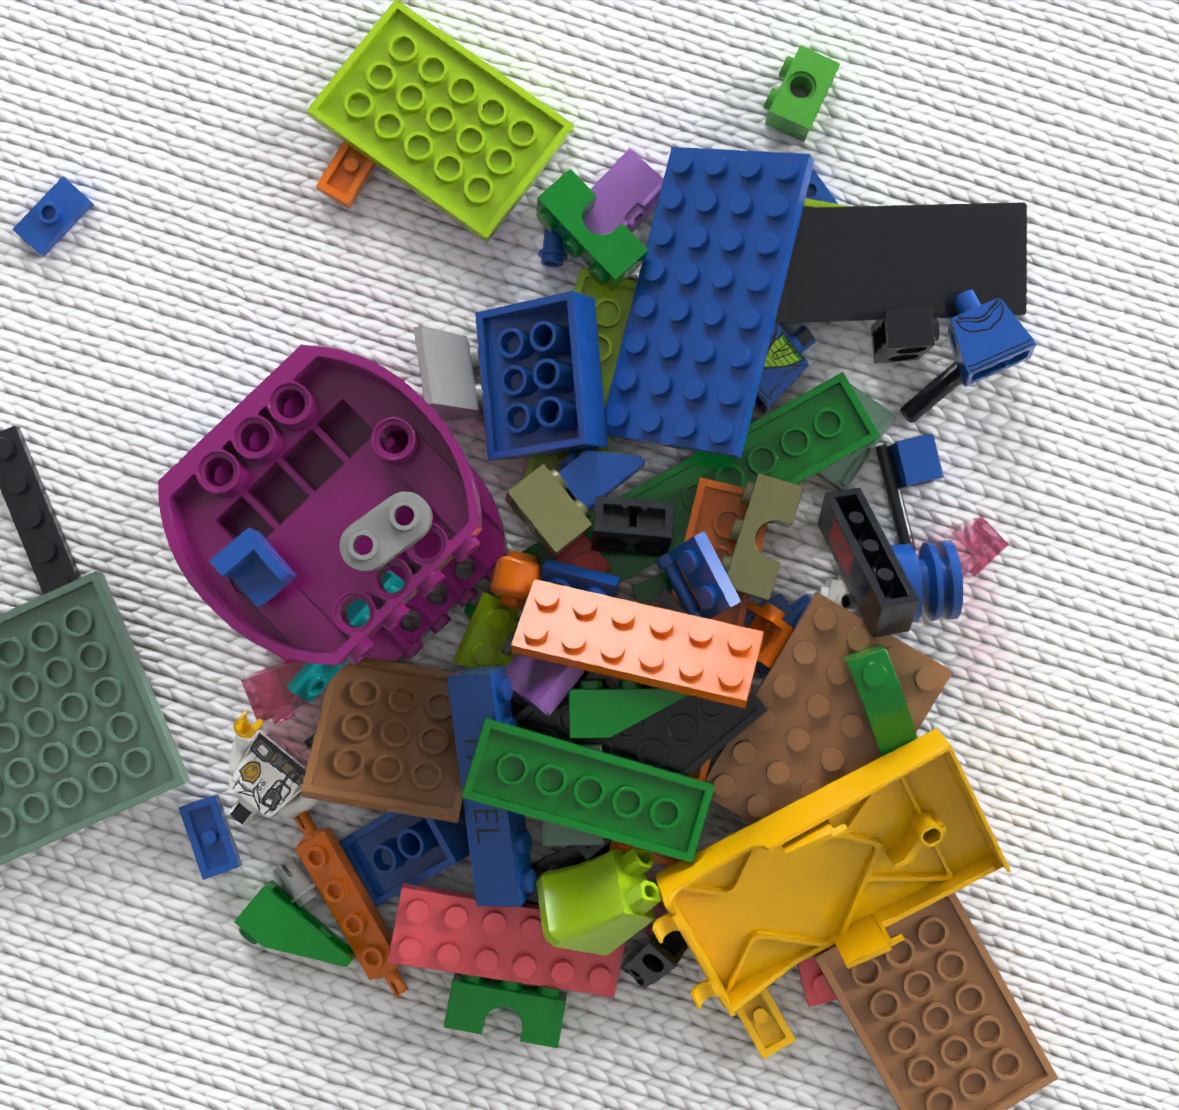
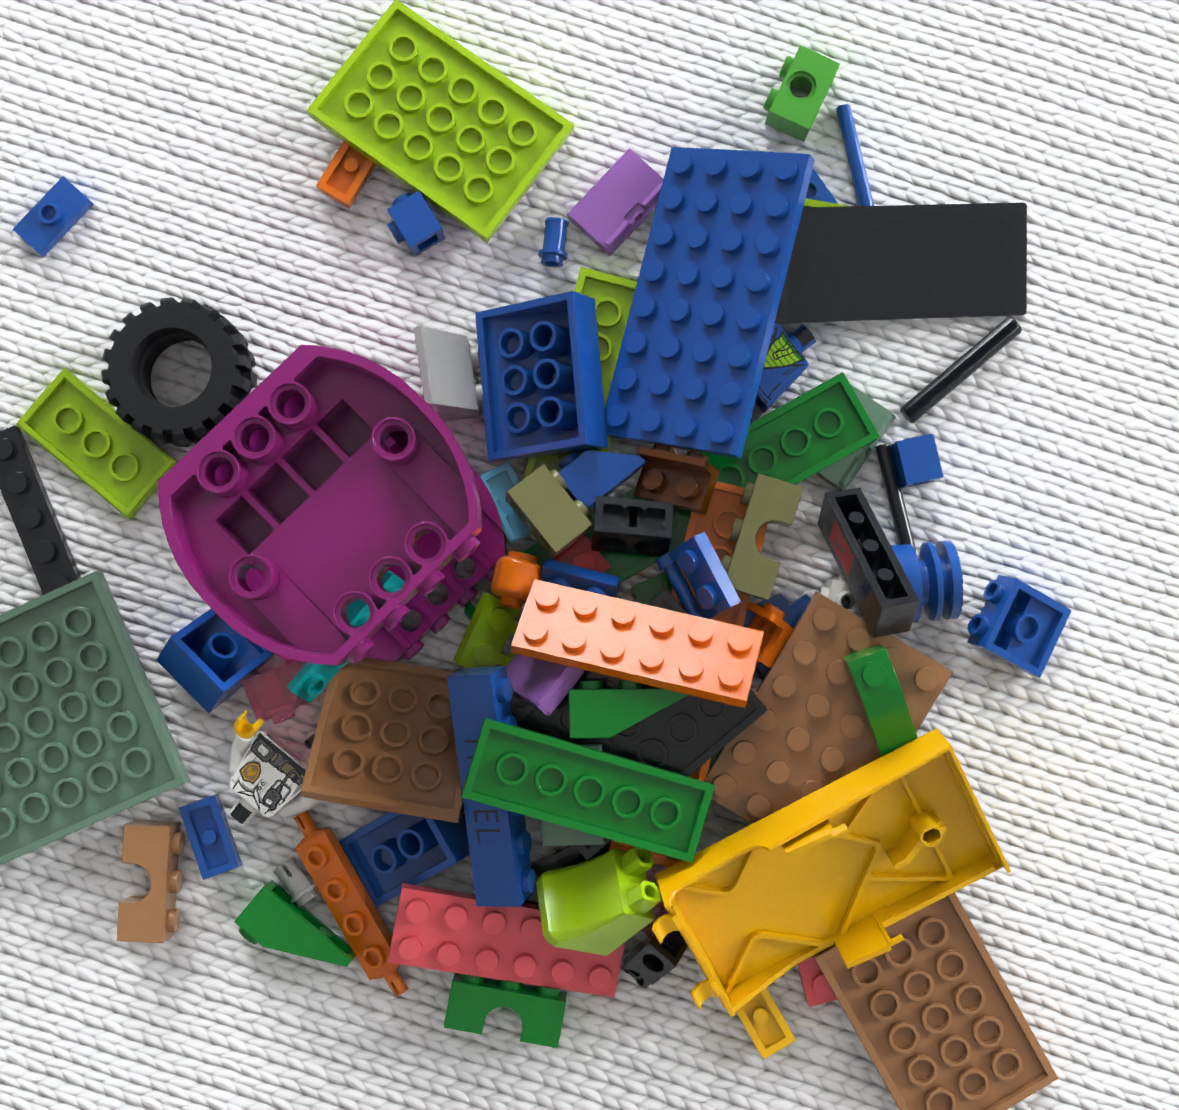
blue panel [209,528,298,607] -> none
light grey plate [339,491,433,572] -> none
green arch [536,168,648,291] -> none
black brick [871,307,939,364] -> none
blue torso [947,290,1036,387] -> none
clear pink panel [952,516,1009,578] -> none
none -> lime tile [16,368,178,520]
none -> black tyre [101,297,257,447]
none -> medium nougat arch [116,820,185,943]
none -> blue slope [156,609,274,714]
none -> blue brick [387,191,446,257]
none -> medium azure plate [480,461,532,544]
none -> reddish brown bracket [633,444,719,515]
none -> blue bar [836,104,874,206]
none -> blue plate [967,575,1072,678]

